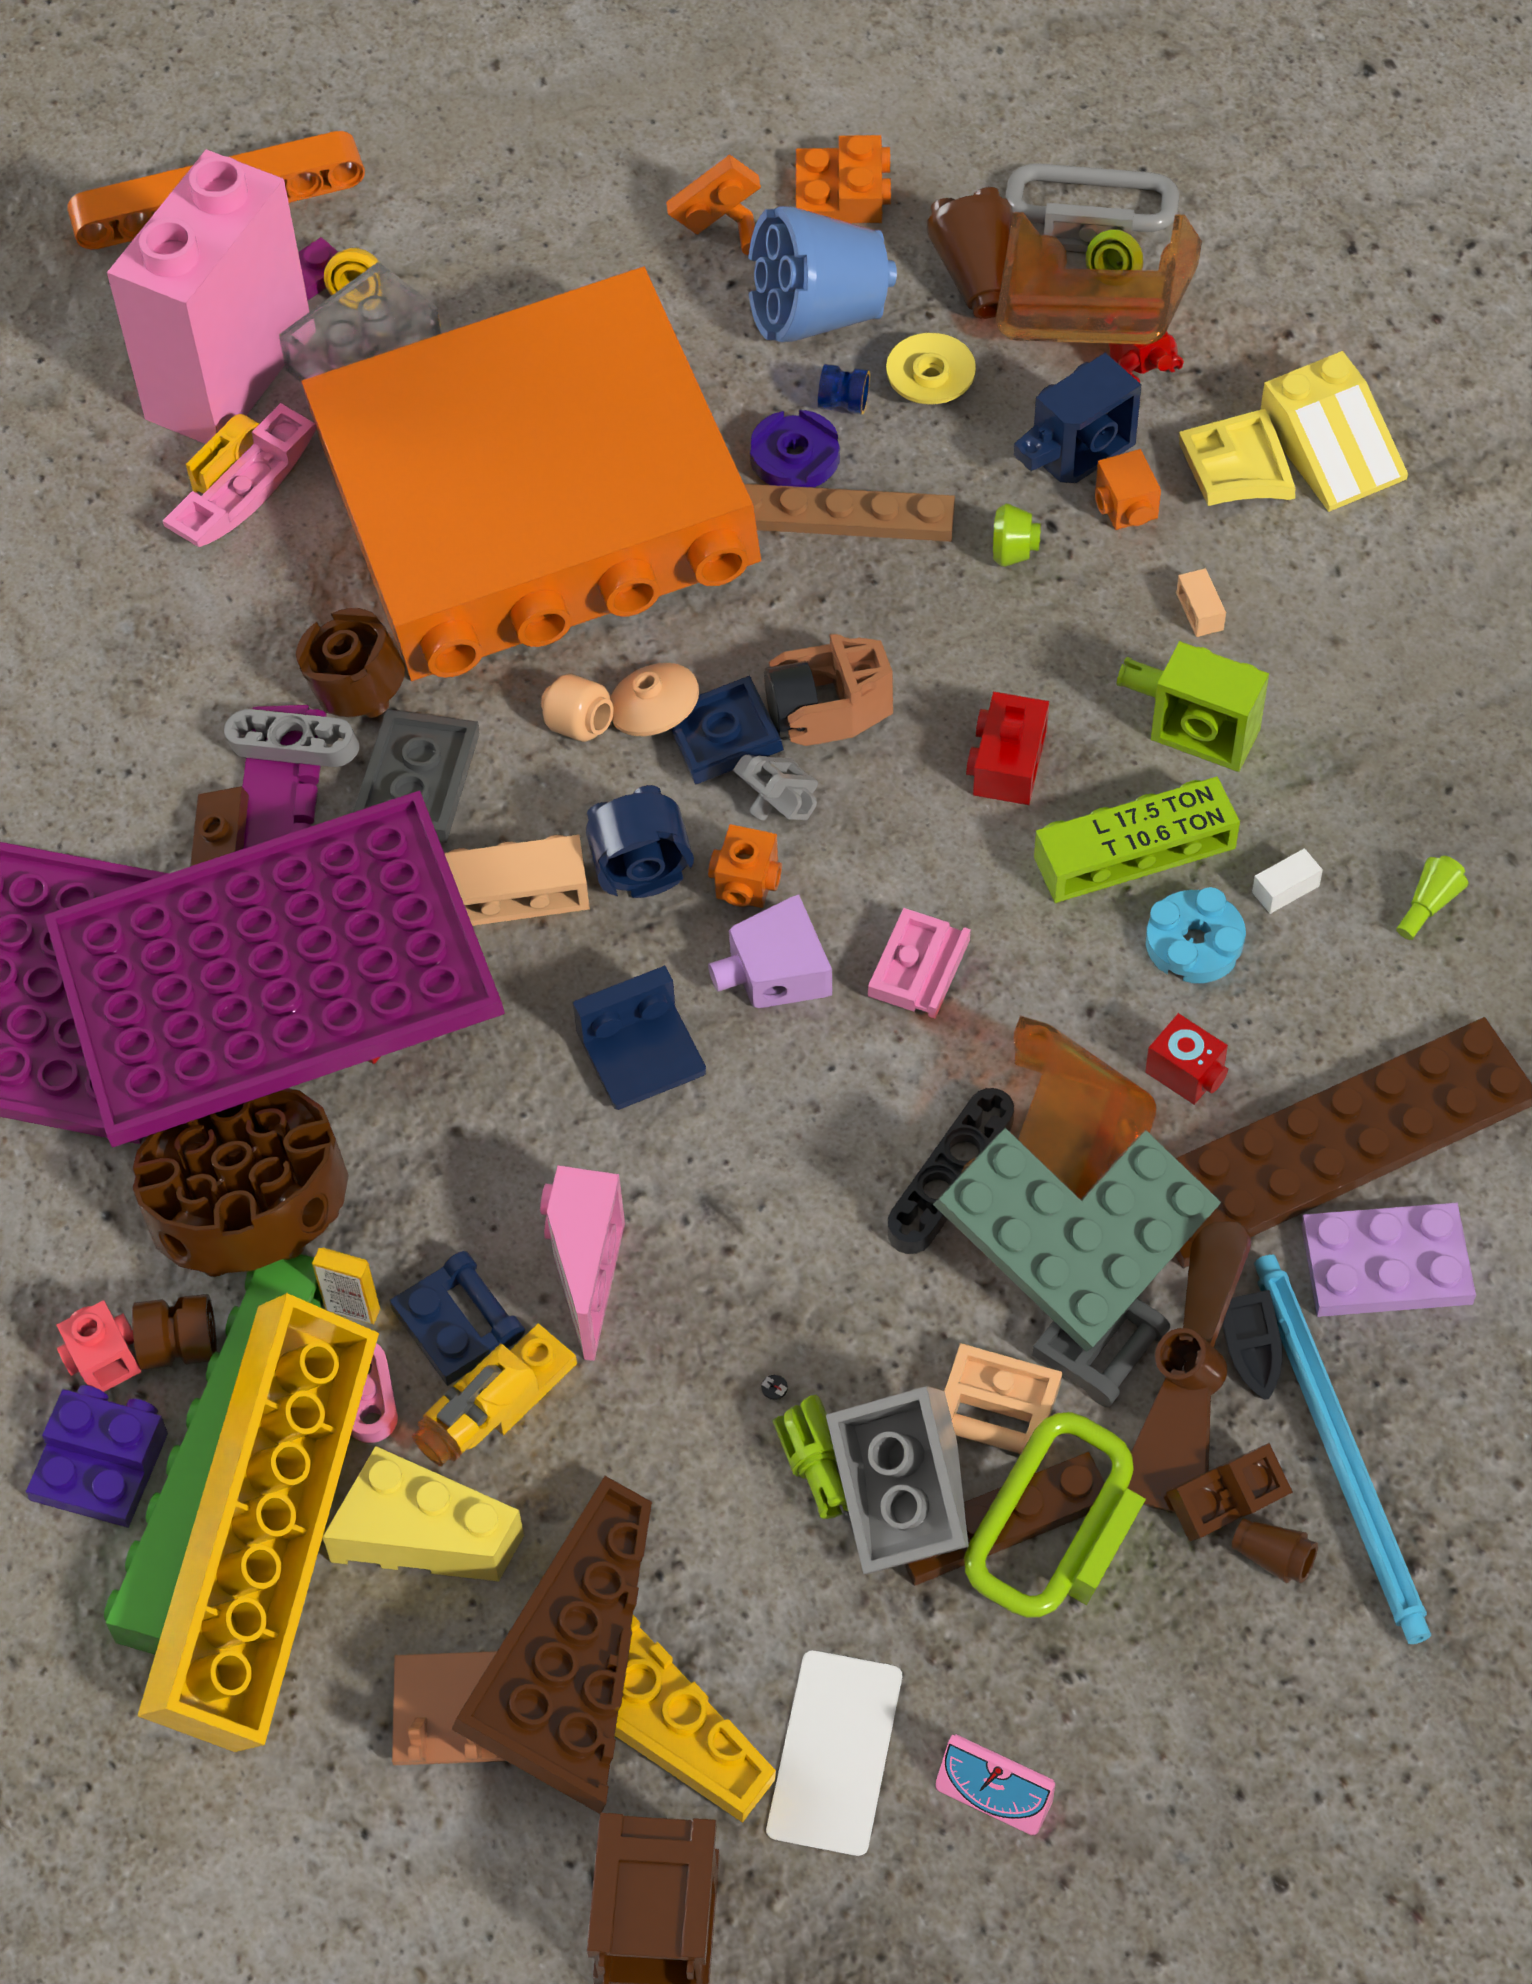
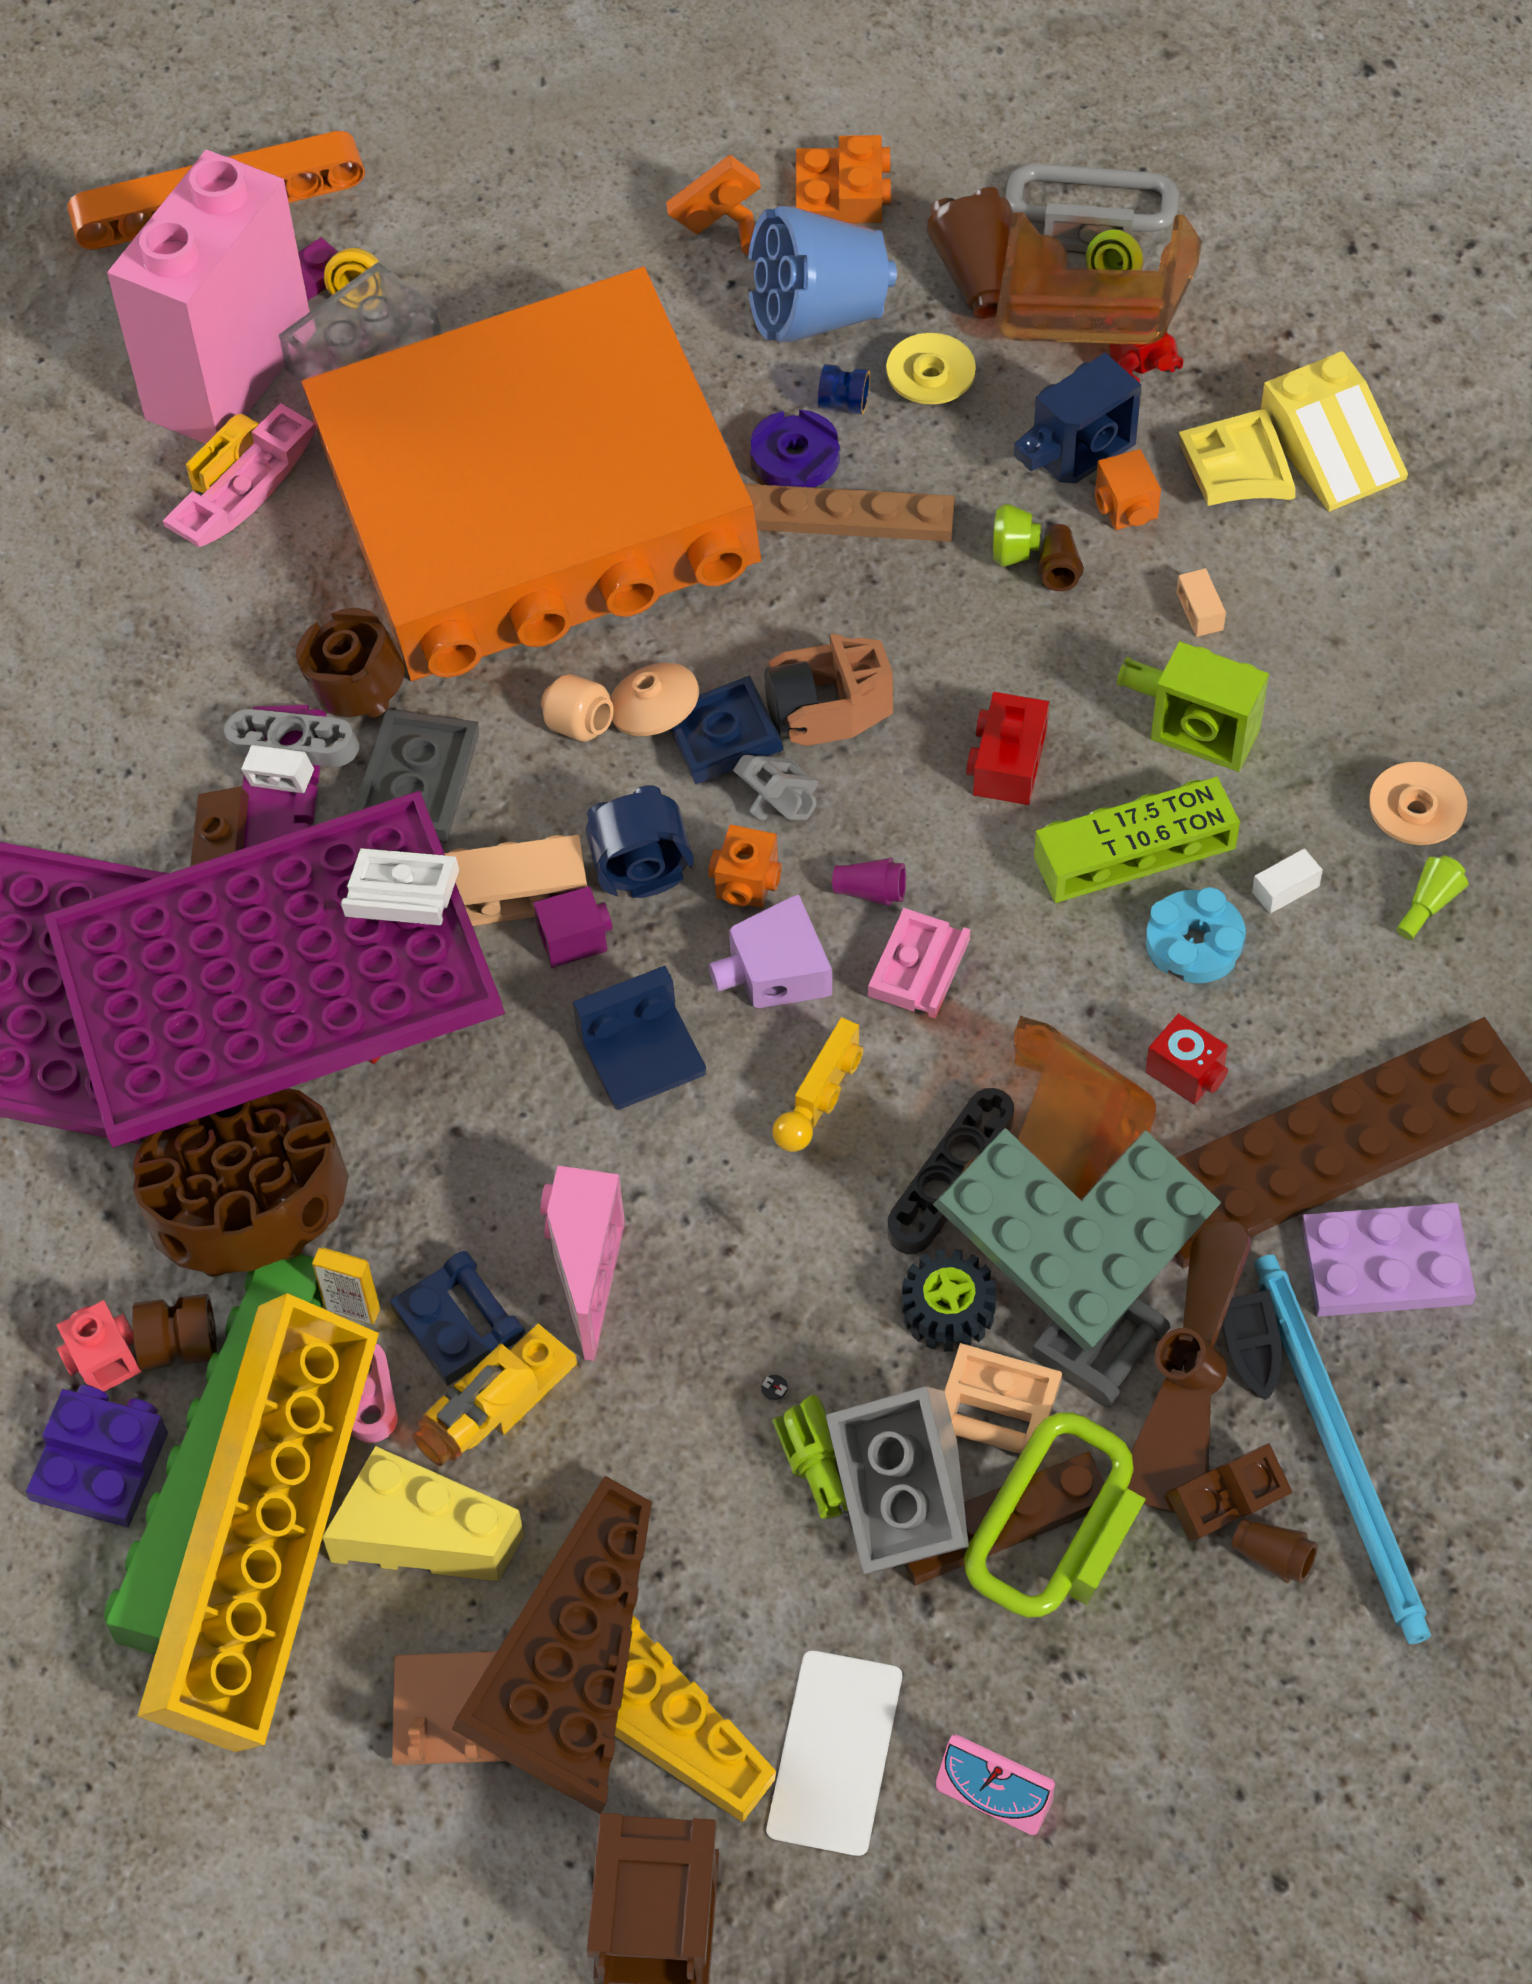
none -> white piece [241,745,314,793]
none -> white plate [341,848,460,925]
none -> magenta brick [533,886,613,968]
none -> yellow plate [772,1017,864,1152]
none -> magenta cone [832,858,907,906]
none -> black wheel [902,1249,997,1352]
none -> reddish brown cone [1037,524,1084,591]
none -> light nougat dish [1369,762,1467,845]

